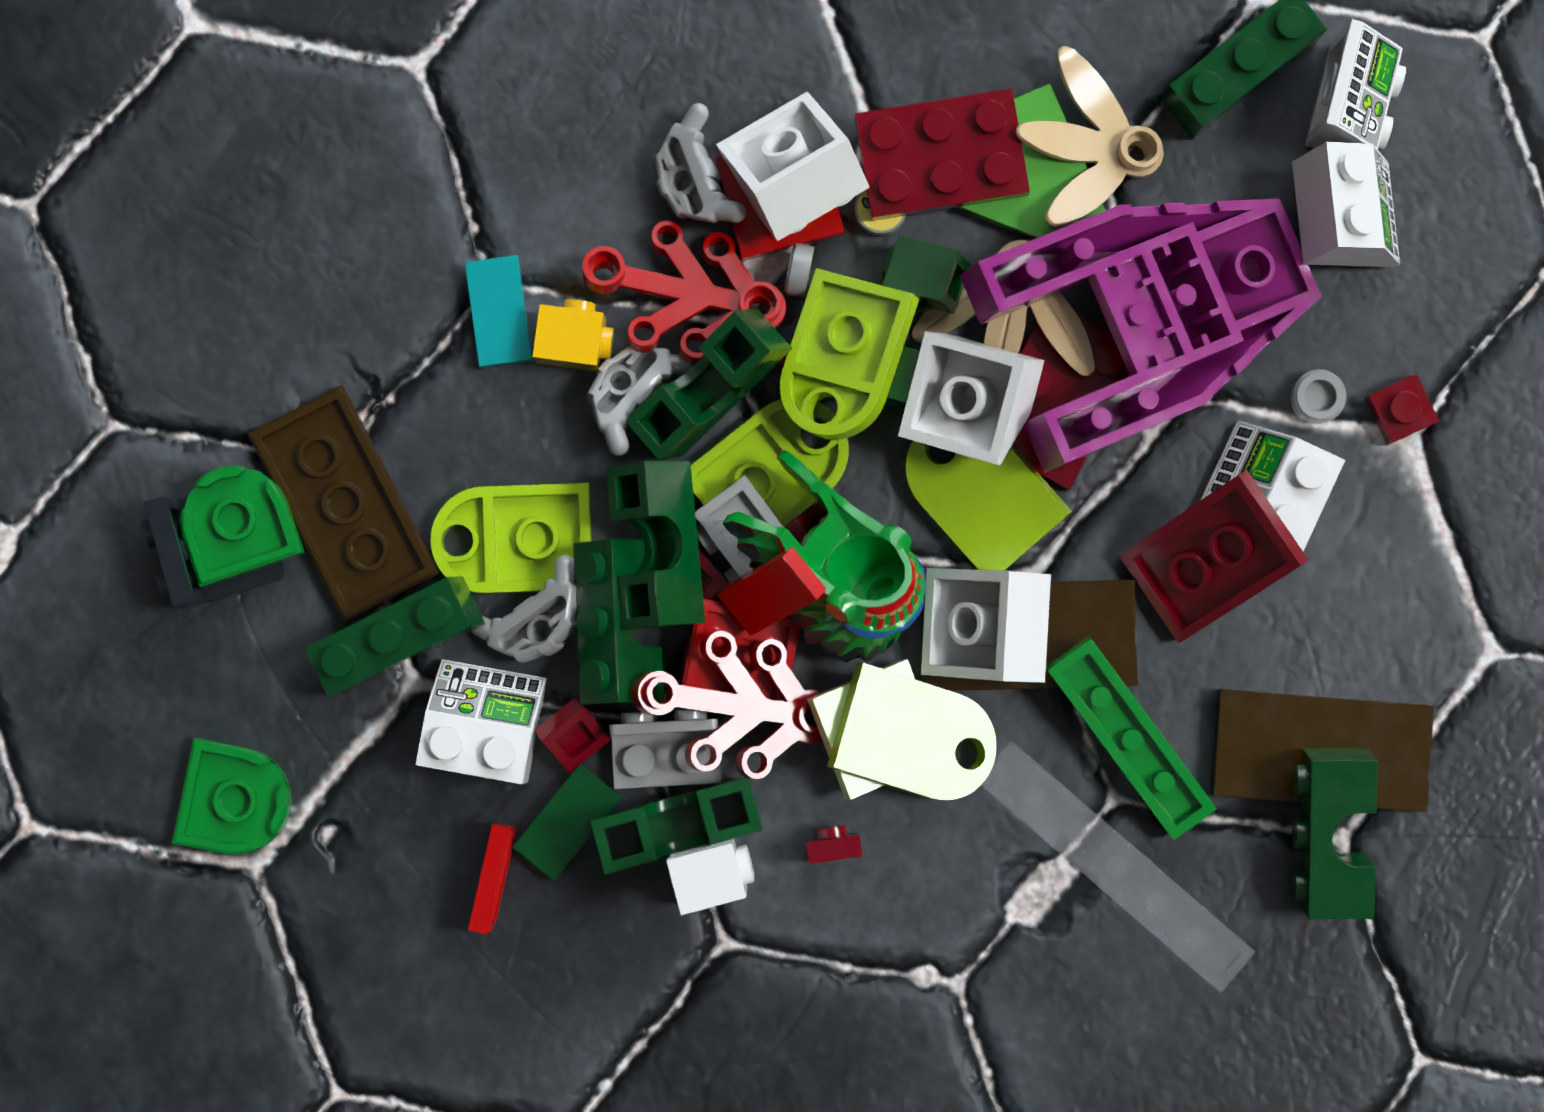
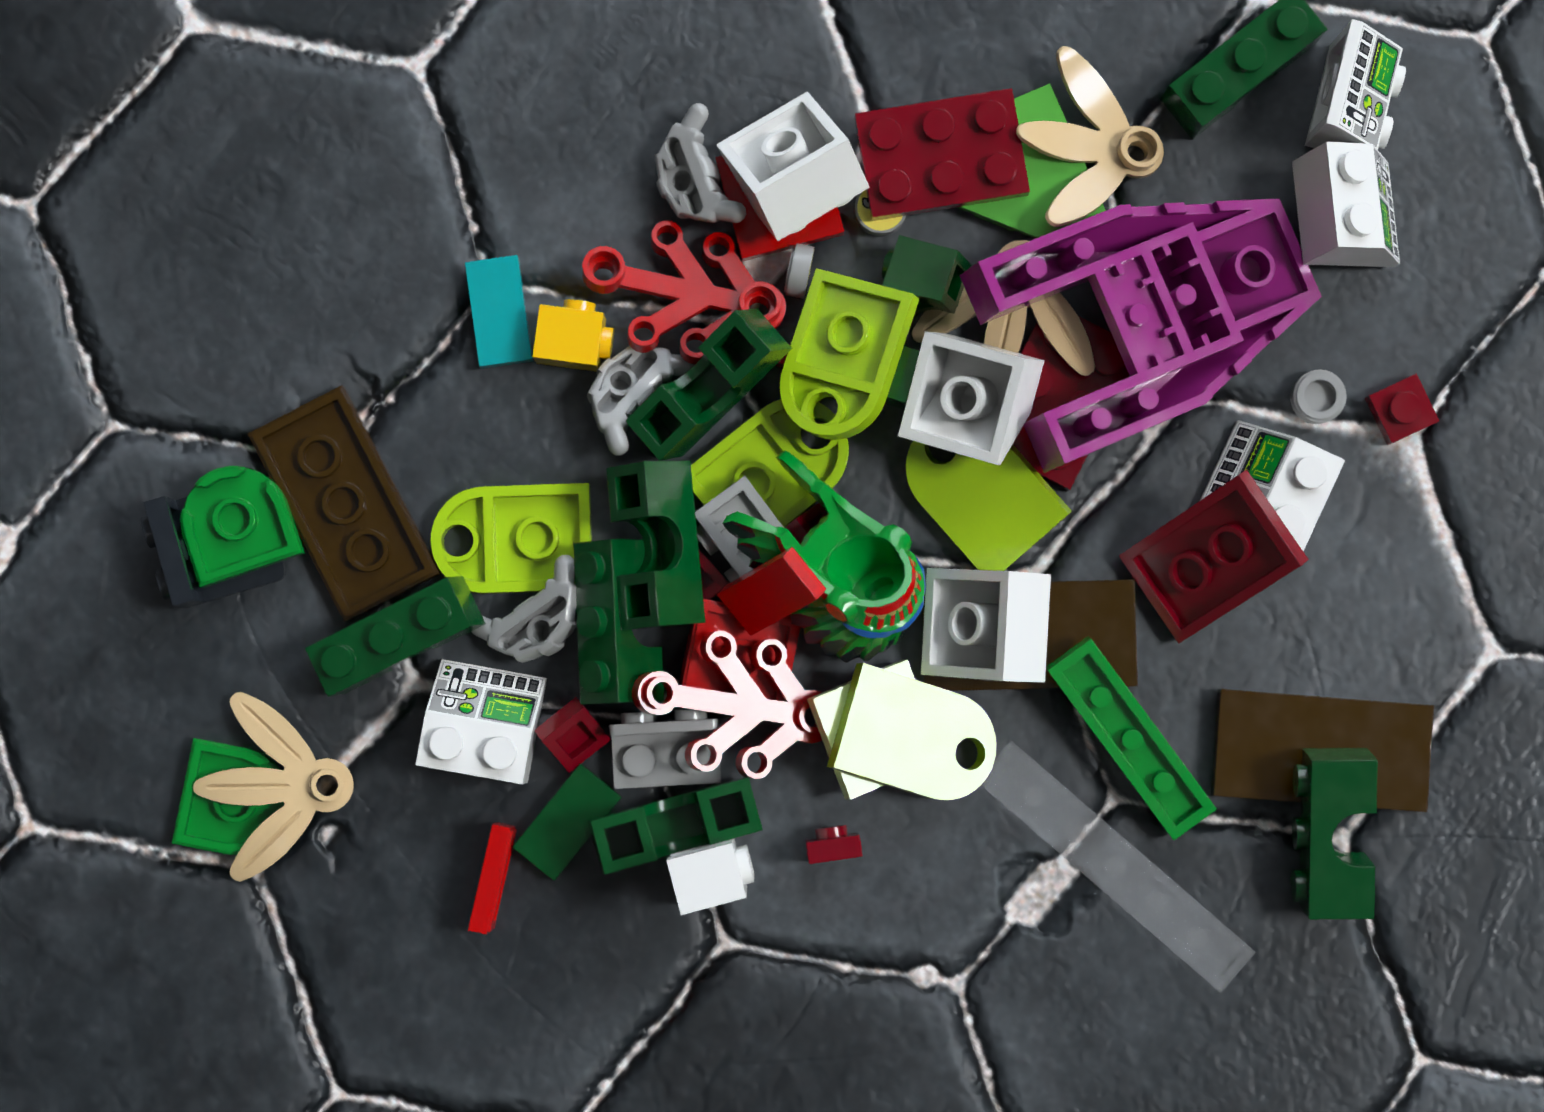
none -> tan plant [193,692,354,882]

